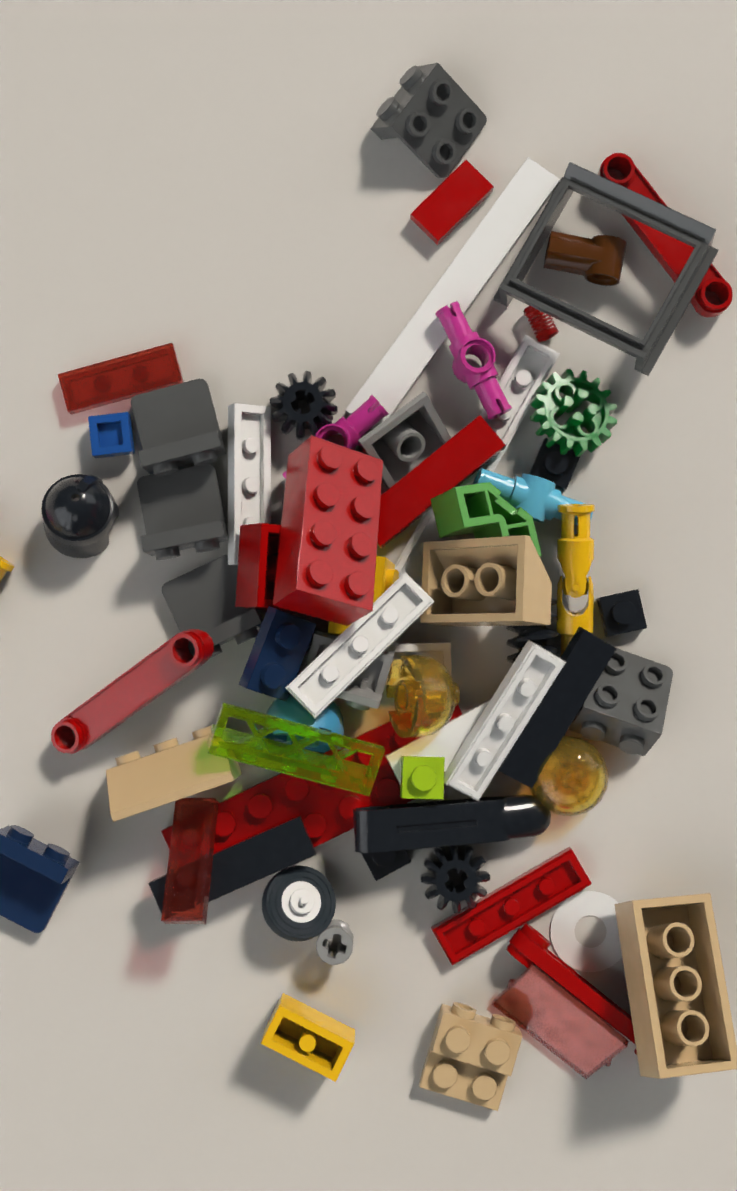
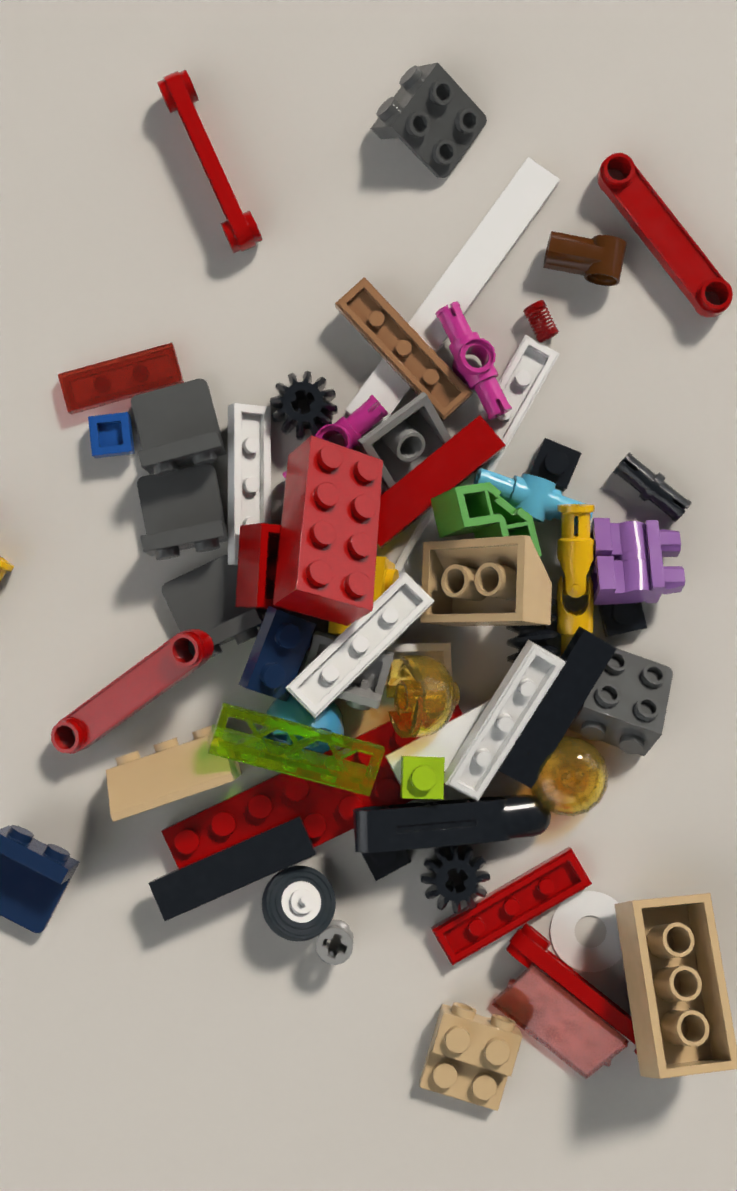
black helmet [41,474,119,558] -> none
clear red tile [161,798,219,924] -> none
yellow brick [261,993,355,1082] -> none
red tile [410,160,494,245] -> none
dark grey piece [494,162,718,376] -> none
green gear [530,369,617,457] -> none
none -> red piece [157,70,262,253]
none -> medium nougat tile [335,277,473,422]
none -> medium lavender hips [590,518,685,605]
none -> black pin [613,452,692,522]

